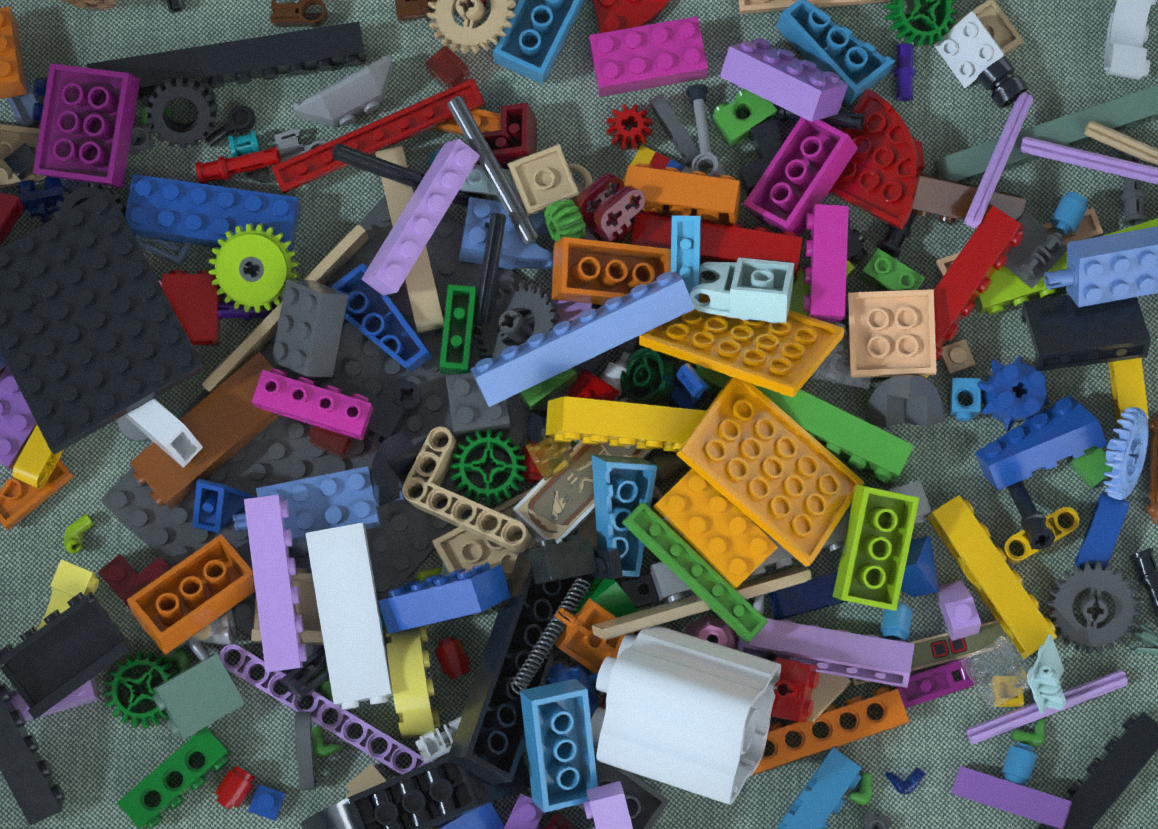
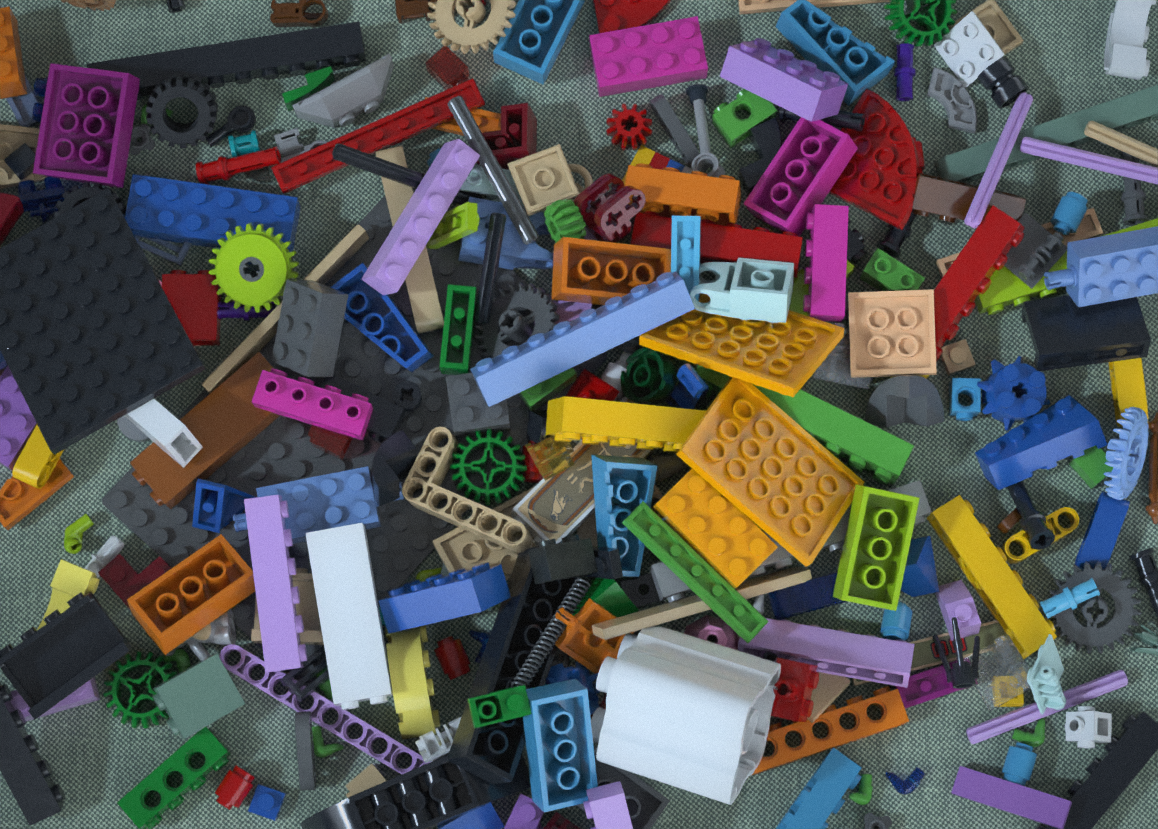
none -> white axle [85,535,125,578]
none -> green slope [282,66,335,111]
none -> lime plate [427,202,480,249]
none -> green slope [467,685,532,728]
none -> clear blue animal [469,630,490,664]
none -> light grey tile [927,67,977,134]
none -> black plant [932,617,980,689]
none -> reddish brown tile [997,507,1022,534]
none -> medium azure pin [1040,578,1100,619]
none -> white brick [1065,706,1112,748]

